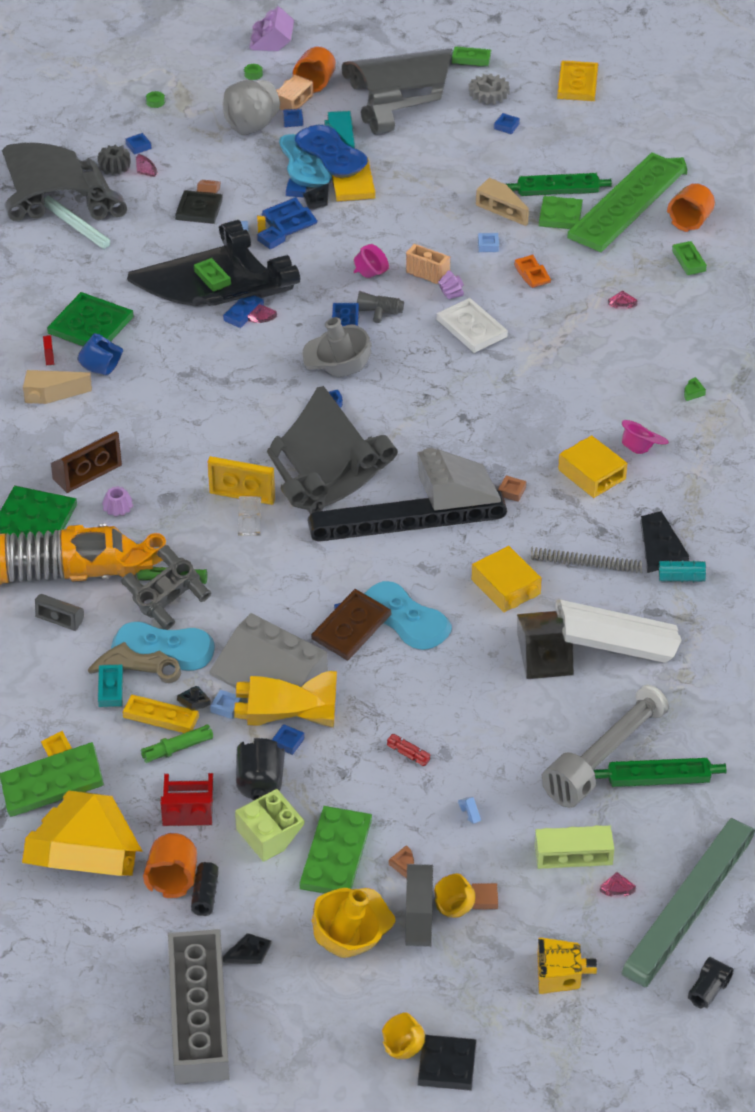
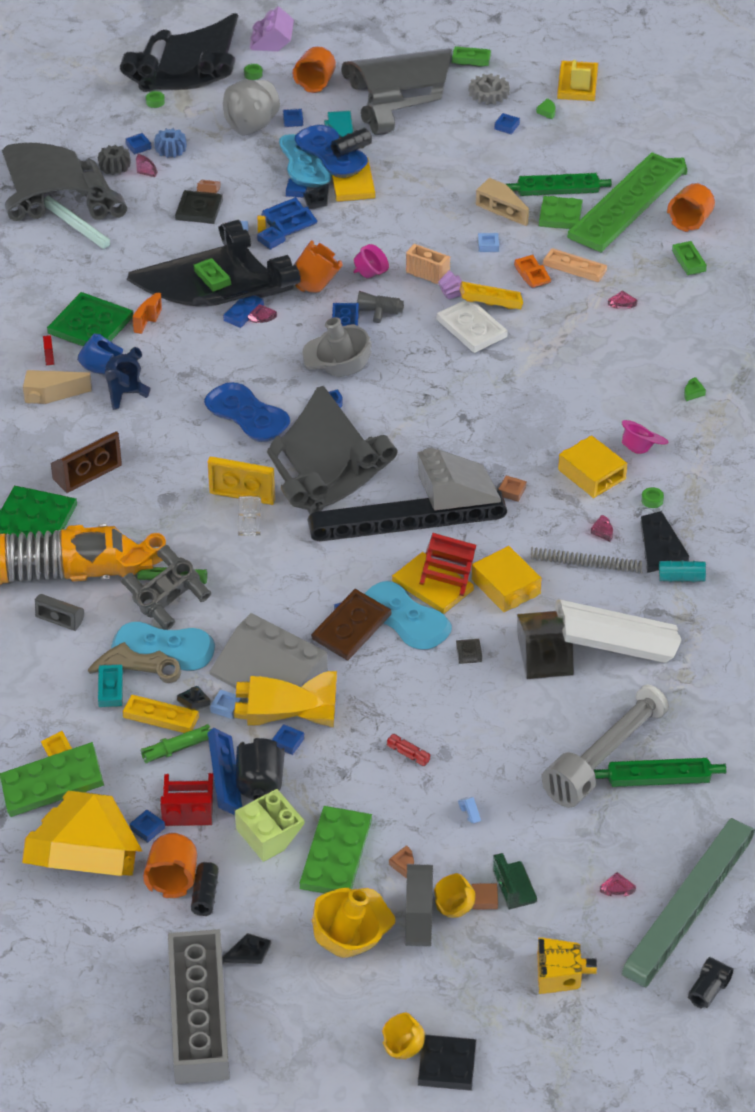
lavender piece [102,486,133,517] -> none
light nougat brick [276,74,313,110] -> none
yellowish green brick [534,825,614,869] -> none
none -> dark blue piece [105,347,151,410]
none -> black panel [119,13,239,92]
none -> blue tile [129,809,165,843]
none -> orange slope [132,293,162,334]
none -> medium blue gear [154,128,187,158]
none -> blue plate [204,382,290,442]
none -> blue plate [208,728,242,815]
none -> orange cylinder [294,240,343,293]
none -> black axle [331,128,372,157]
none -> yellow tile [392,551,474,614]
none -> red plate [419,533,477,596]
none -> clear smoke plate [456,639,482,664]
none -> yellow plate [459,281,523,309]
none -> clear green panel [493,853,537,910]
none -> bright green tile [536,98,556,119]
none -> light nougat tile [543,248,607,283]
none -> light yellow panel [570,60,591,90]
none -> clear pink tile [591,515,613,542]
none -> bright green tile [641,487,664,508]

